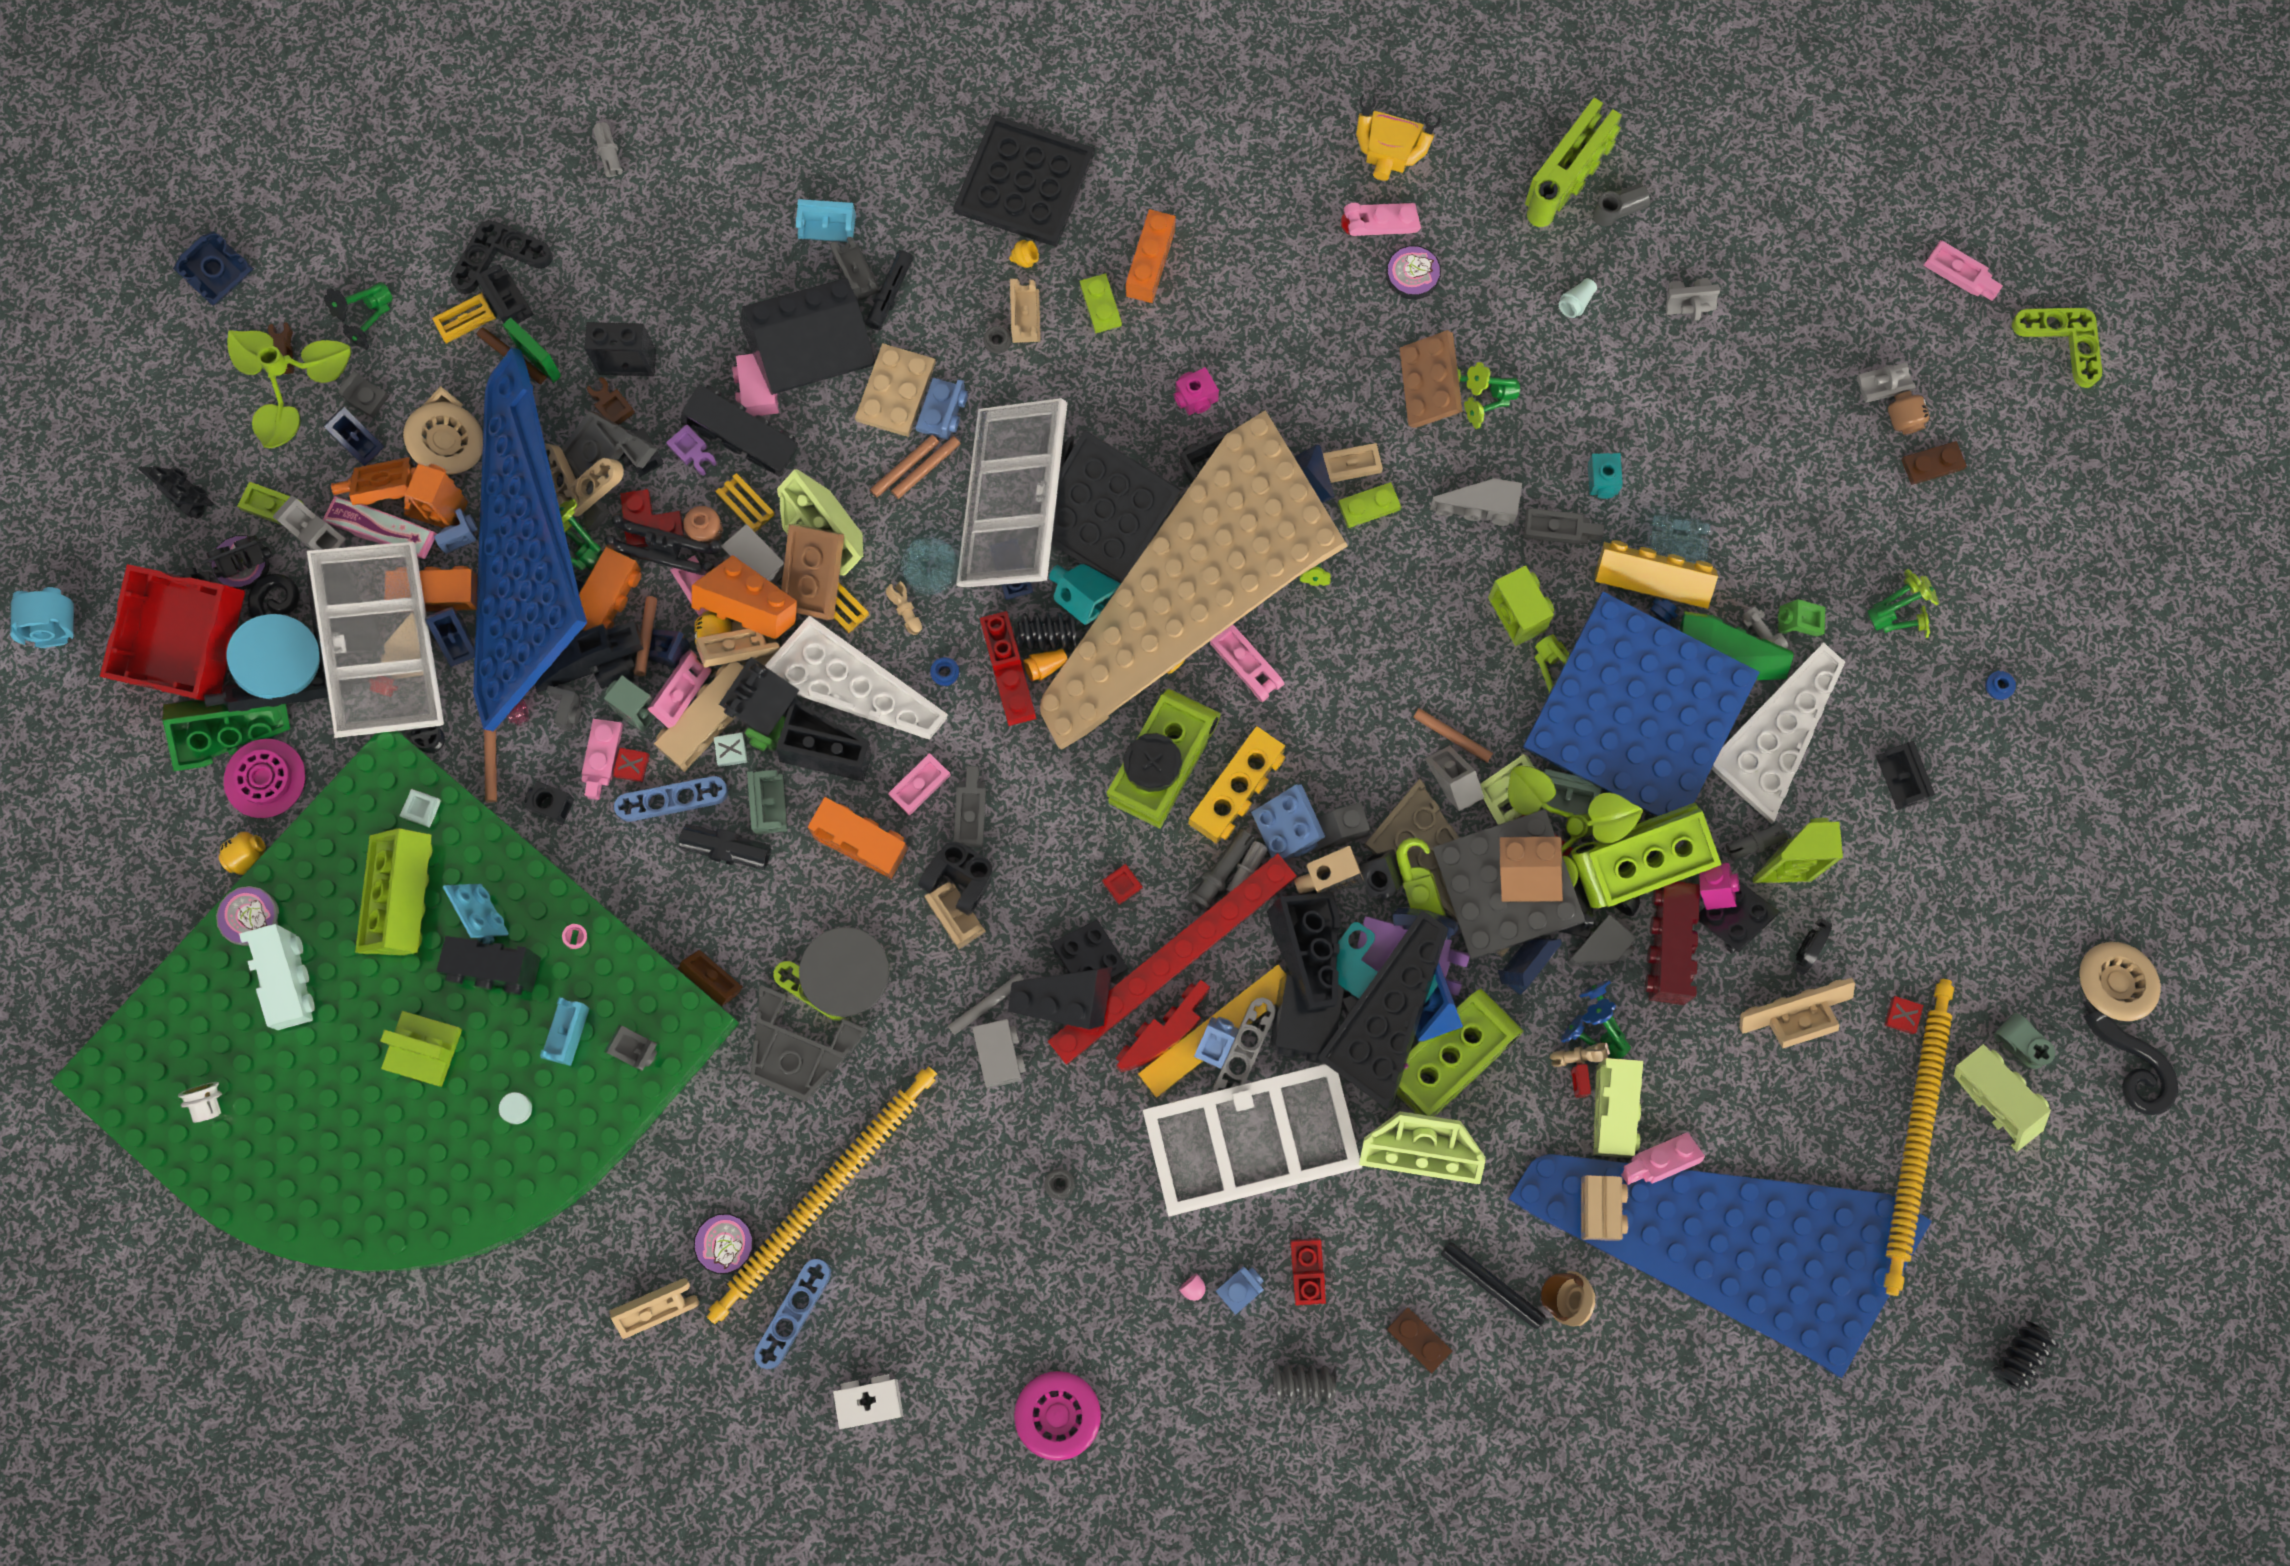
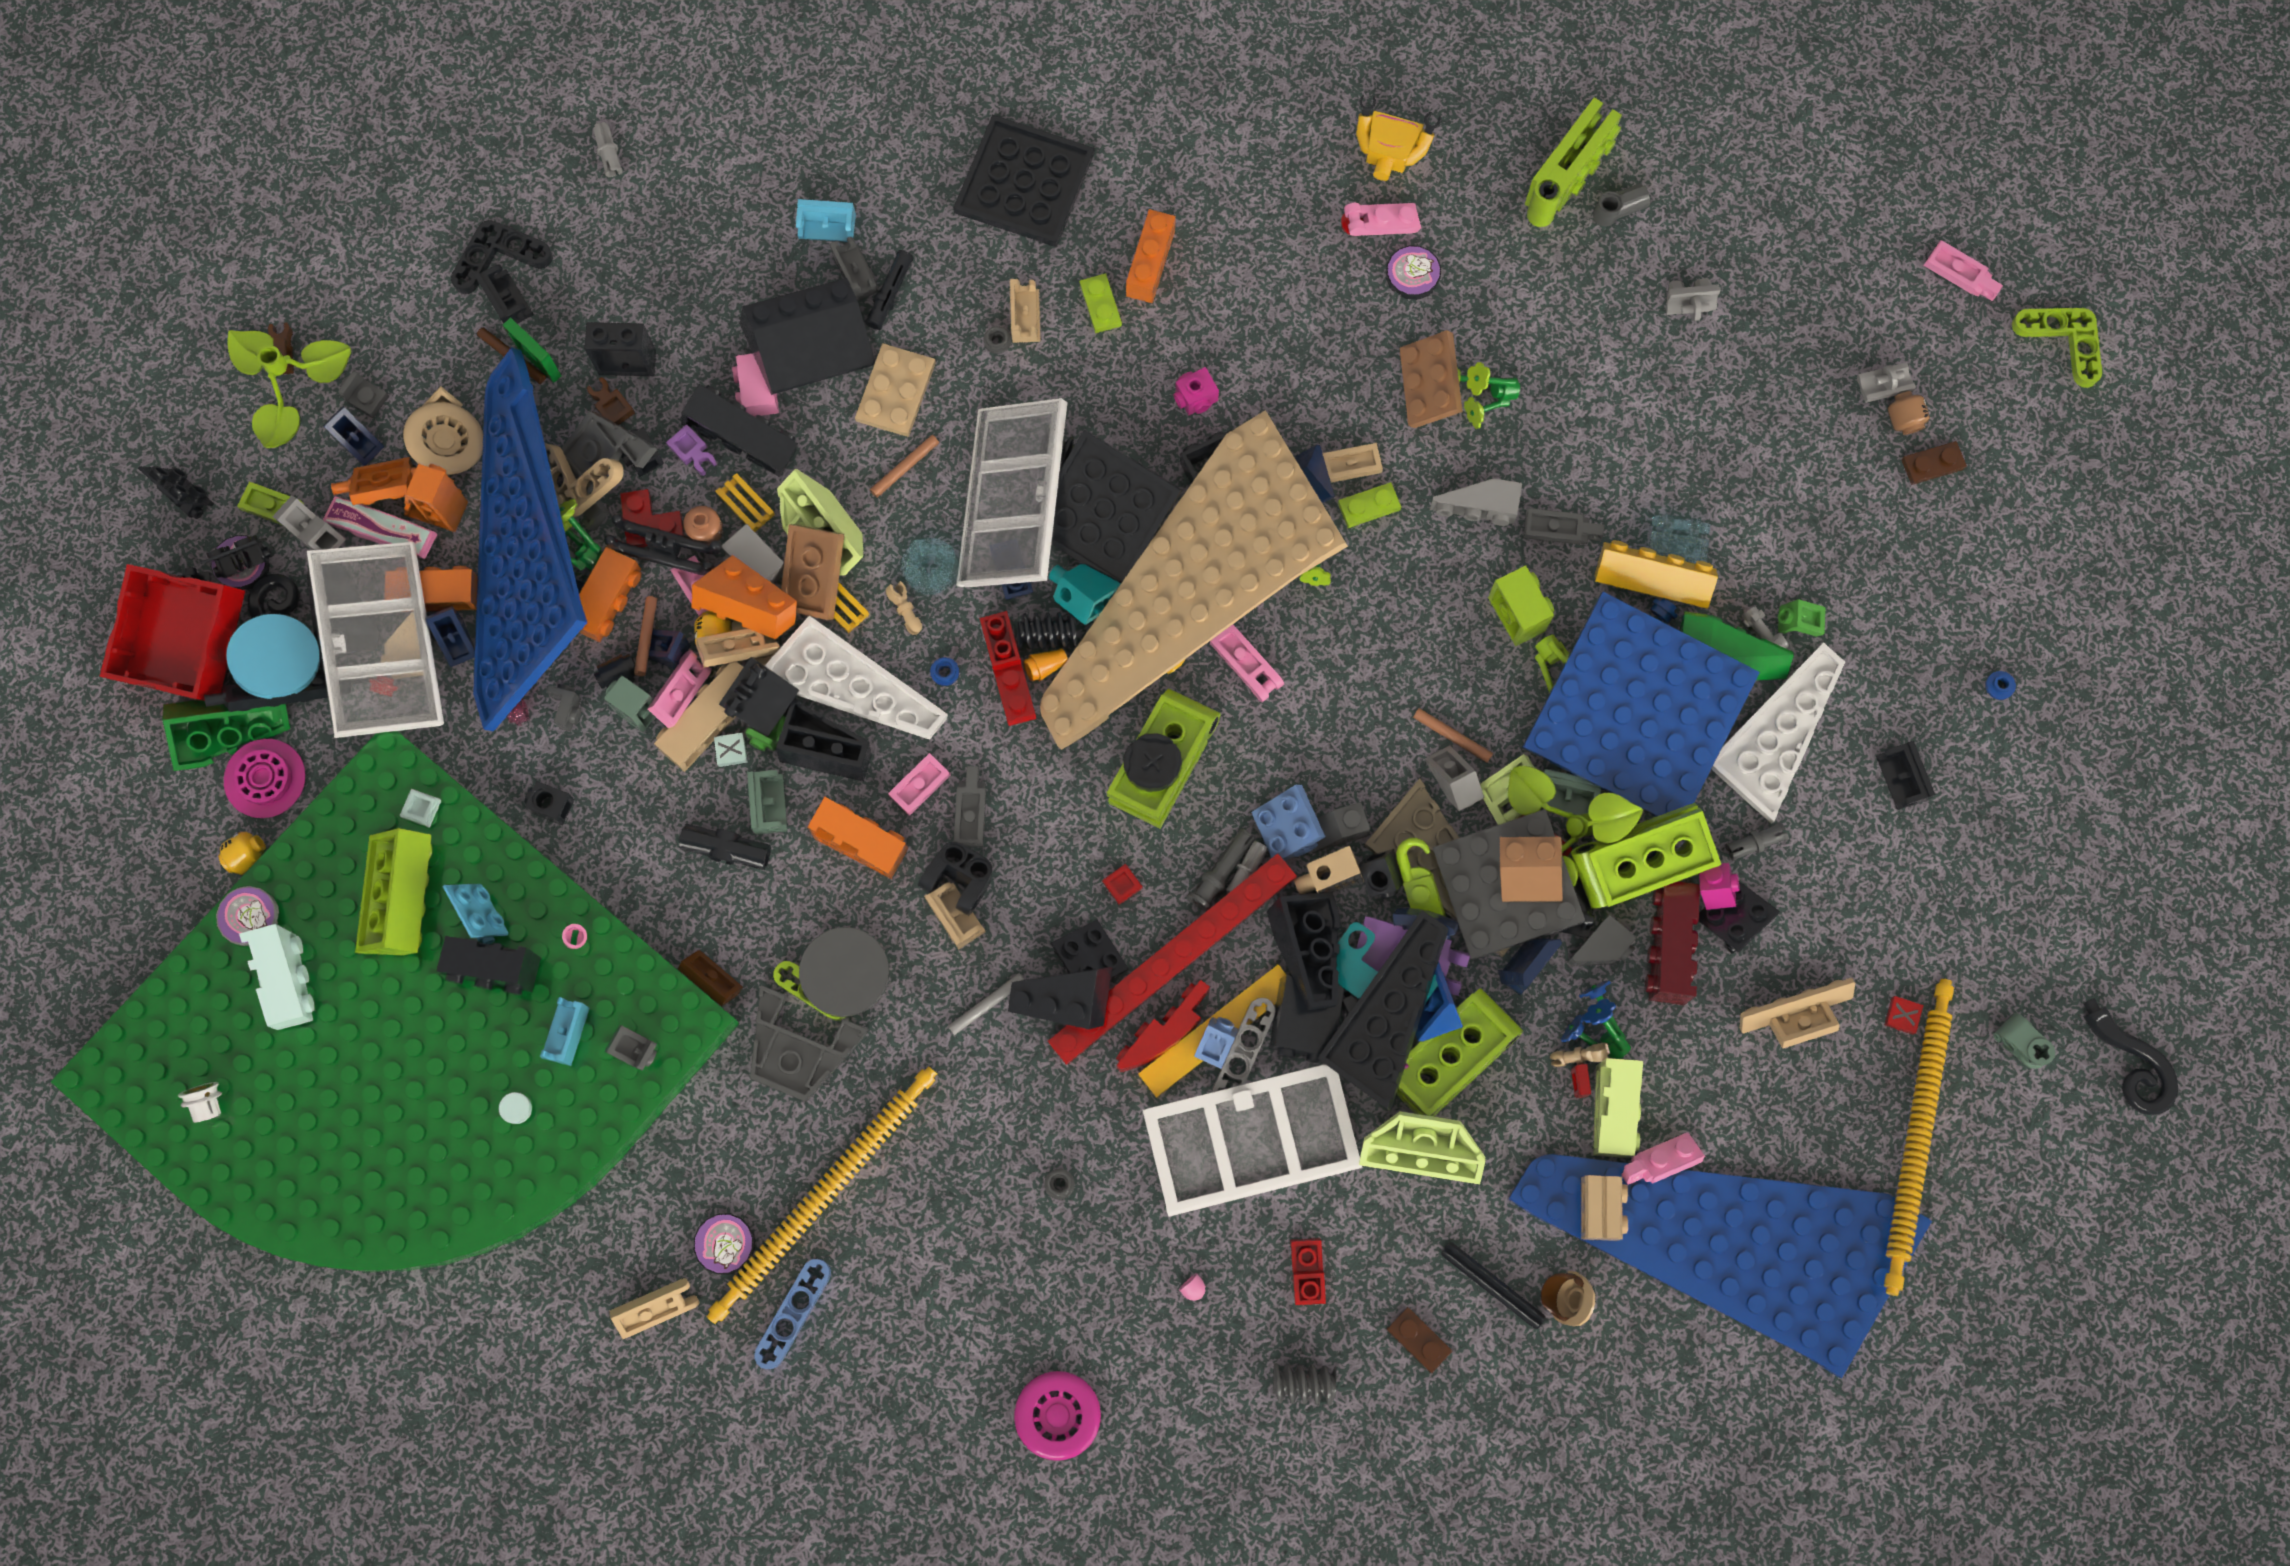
medium azure brick [10,587,74,648] -> none
dark blue slope [173,231,254,306] -> none
plant [324,282,393,350] -> none
lime bracket [380,1011,462,1087] -> none
black wheel [410,726,445,754] -> none
yellow tile [432,293,496,343] -> none
medium blue bracket [434,508,478,554] -> none
nougat bar [484,729,497,803] -> none
black slope [535,620,644,692] -> none
bright pink hinge [582,718,623,800] -> none
red tile [613,748,650,783] -> none
medium blue beam [614,776,728,822] -> none
white brick [833,1374,904,1429] -> none
nougat piece [891,436,961,499] -> none
medium blue bracket [916,378,968,440] -> none
light grey brick [972,1019,1026,1089] -> none
yellow plate [1009,240,1039,268] -> none
yellow brick [1188,726,1286,844] -> none
medium blue bracket [1215,1266,1264,1315] -> none
light aqua cone [1559,278,1597,318] -> none
teal brick [1588,453,1623,499] -> none
black hinge [1614,896,1640,916] -> none
lime slope [1753,818,1843,883] -> none
black tile [1792,918,1832,975] -> none
plant [1867,569,1939,638] -> none
yellowish green wedge [1954,1044,2051,1152] -> none
black piece [1992,1321,2059,1391] -> none
tan wheel [2079,942,2161,1021] -> none

